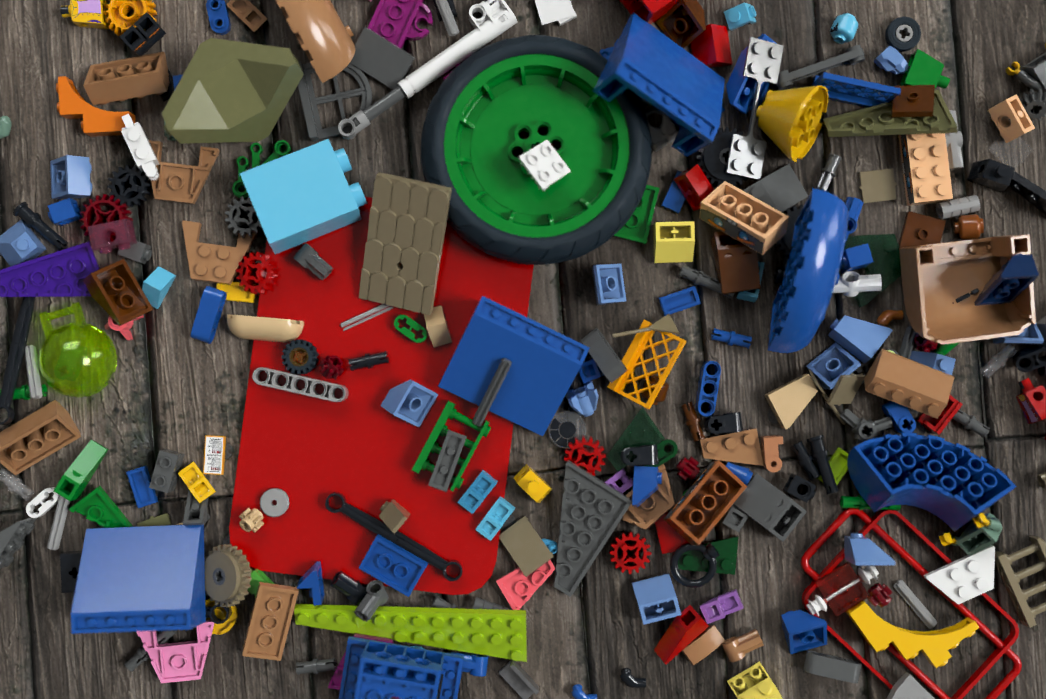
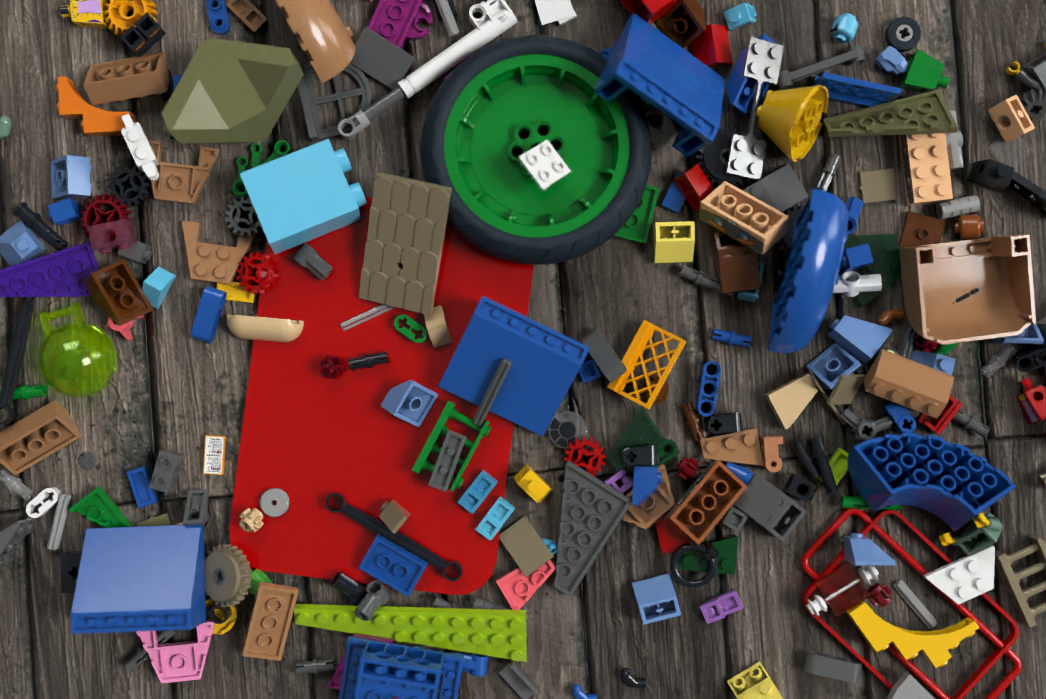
light grey axle [24,345,43,400] -> none
slope [54,440,109,501] -> none
yellow slope [178,461,216,503] -> none
light grey beam [252,367,349,402] -> none
black wheel [281,340,319,374] -> none
blue slope [296,561,325,605] -> none
medium blue brick [566,381,599,417] -> none
medium blue slope [592,264,626,305] -> none
red gear [609,531,651,574] -> none
dark tan piece [612,314,679,338] -> none
red slope [654,605,709,665] -> none
blue tile [658,286,701,316] -> none
medium nougat slope [682,625,725,665] -> none
medium nougat piece [722,629,764,662] -> none
blue slope [781,610,827,655] -> none
reddish brown plate [892,85,935,117] -> none
dark blue slope [974,253,1039,306] -> none

